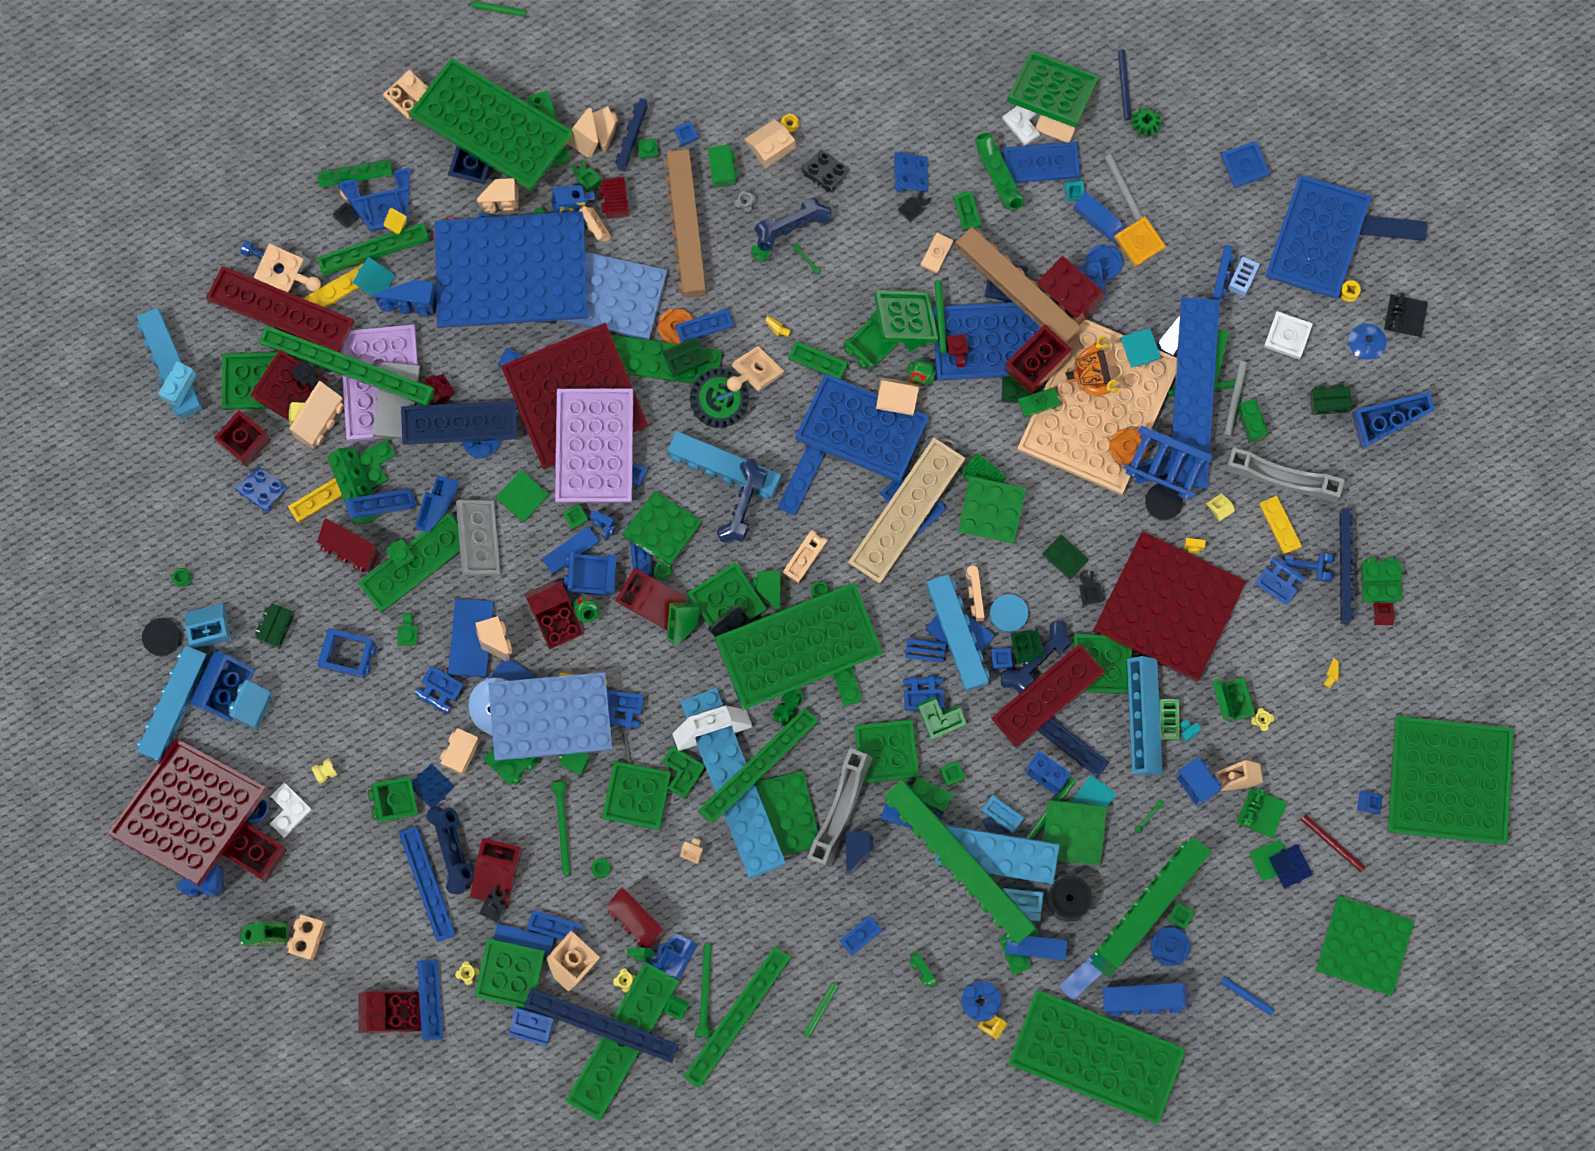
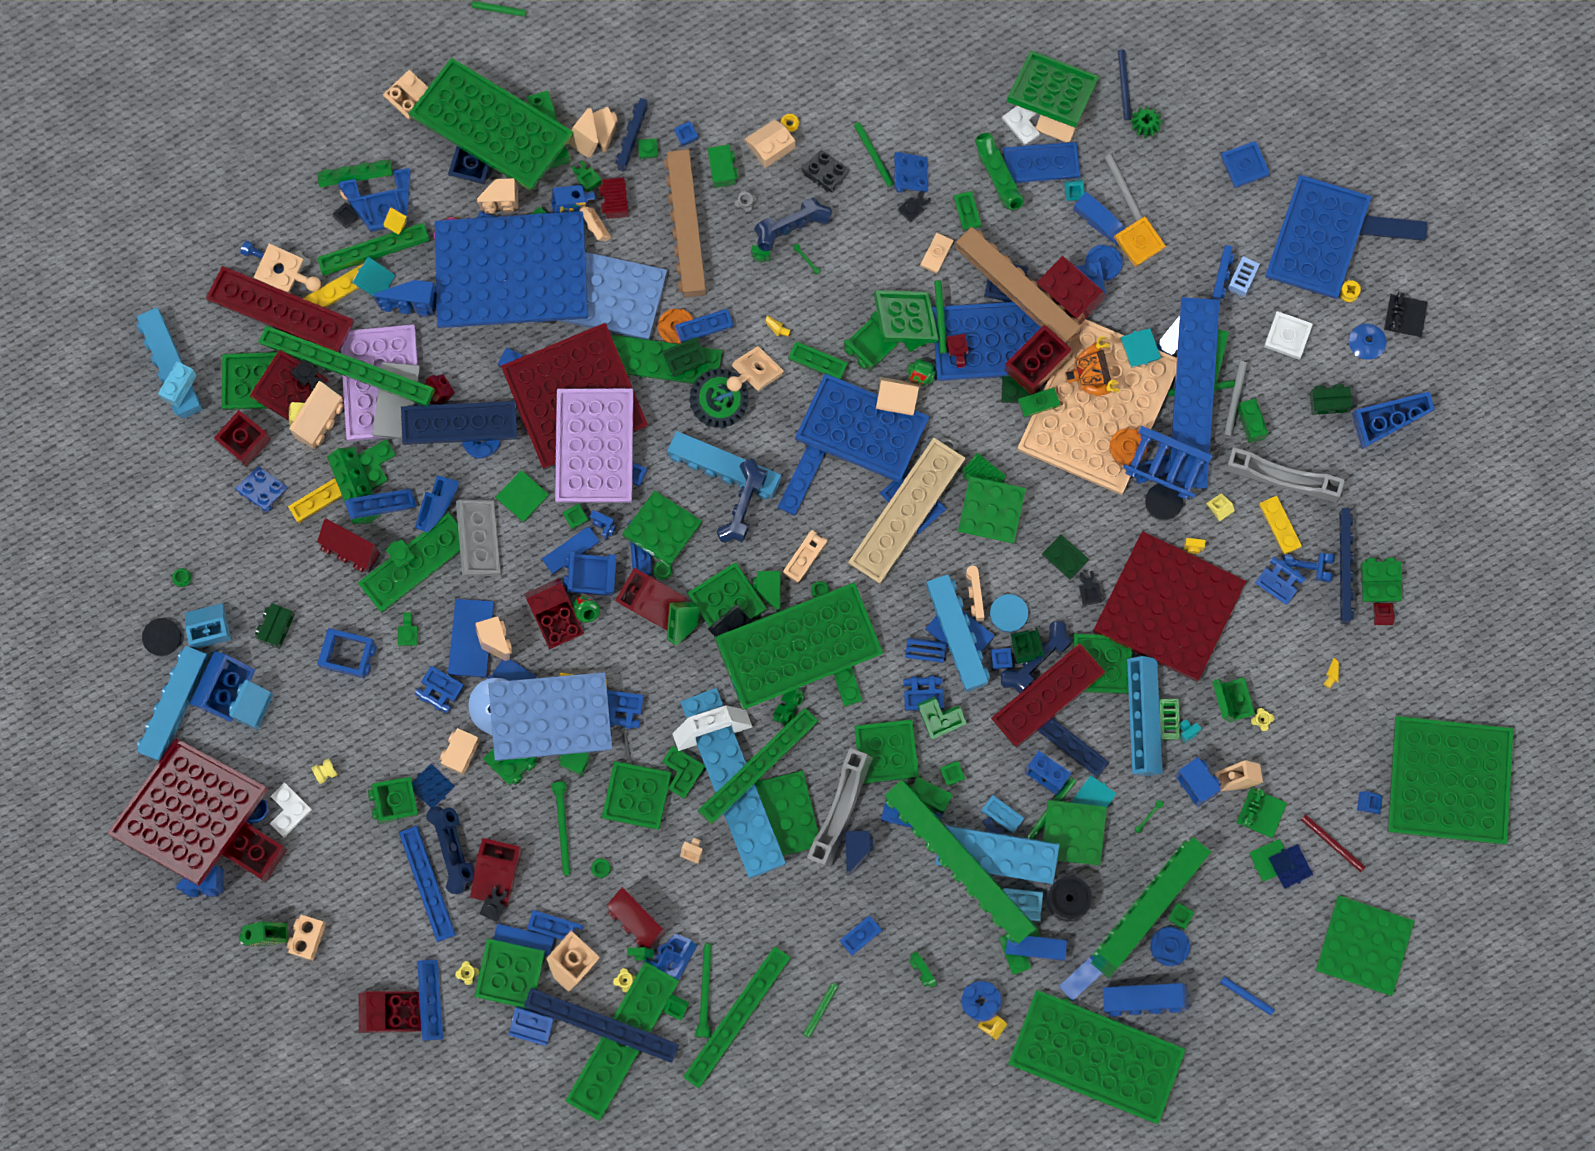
none -> green bar [854,122,894,188]

